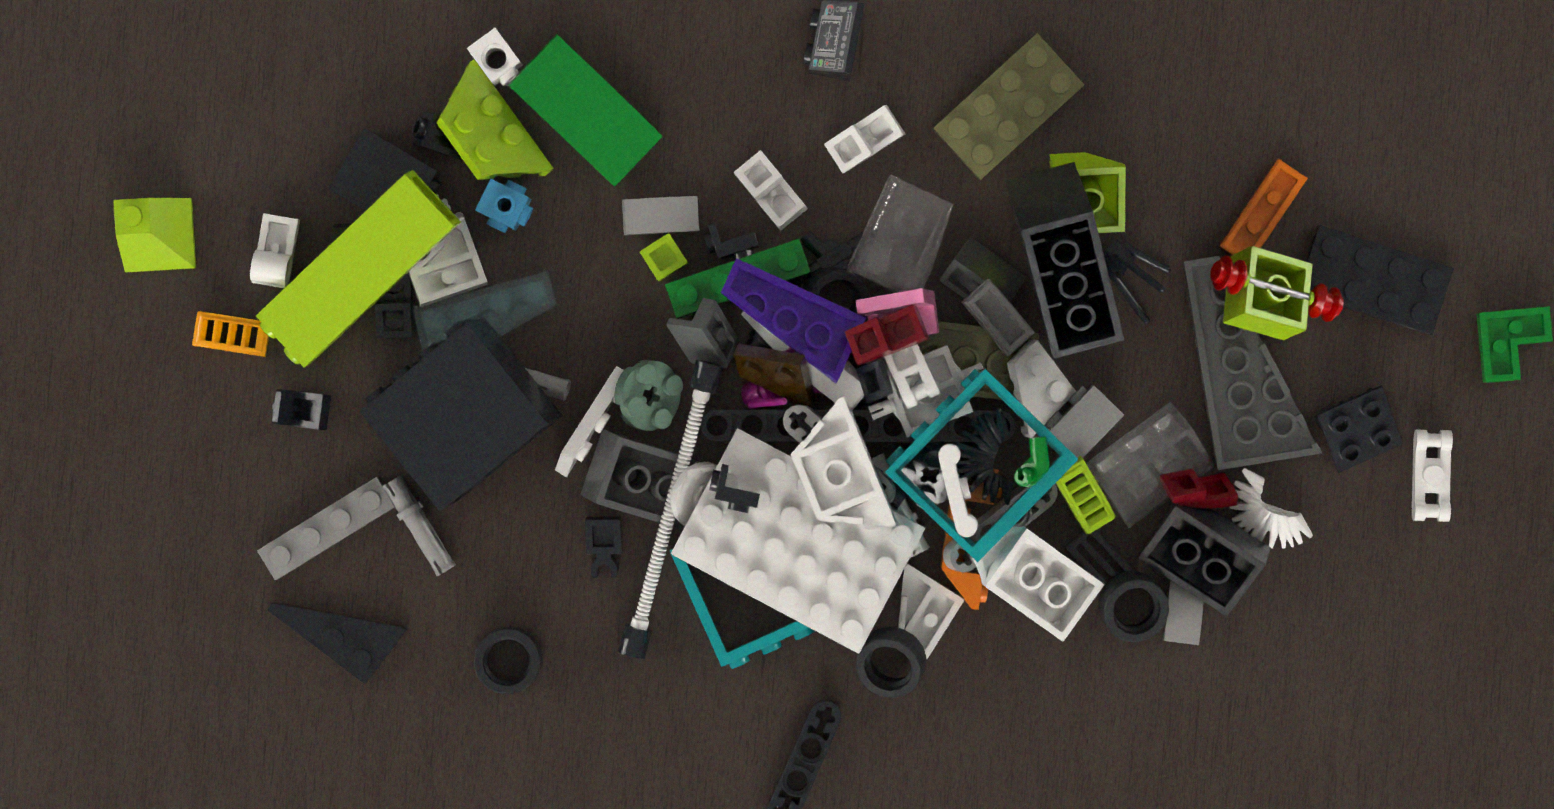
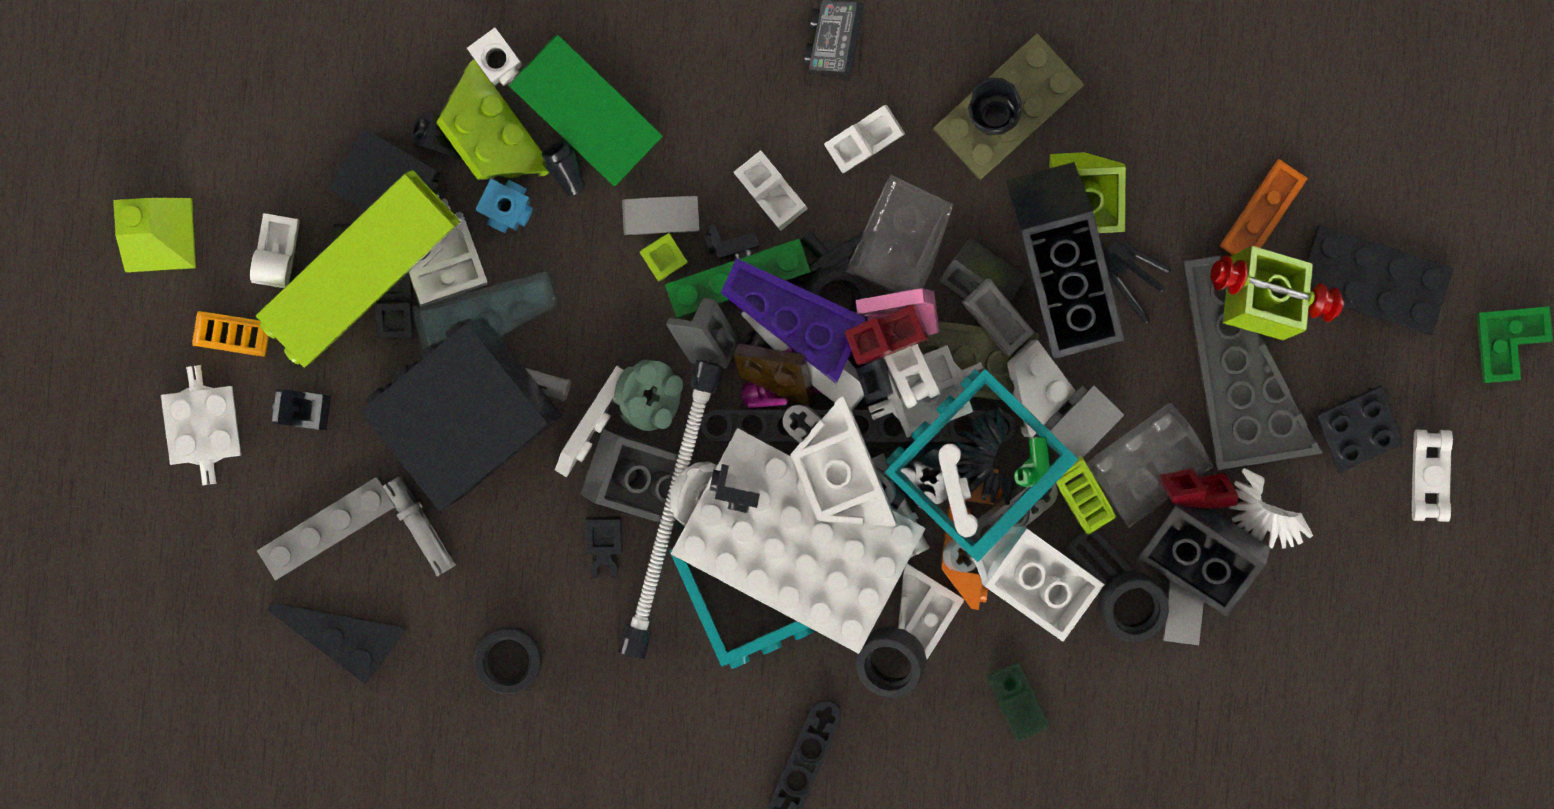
none -> white plate [161,365,242,485]
none -> black cone [542,141,586,196]
none -> black hair [968,78,1022,135]
none -> clear green slope [987,662,1050,743]

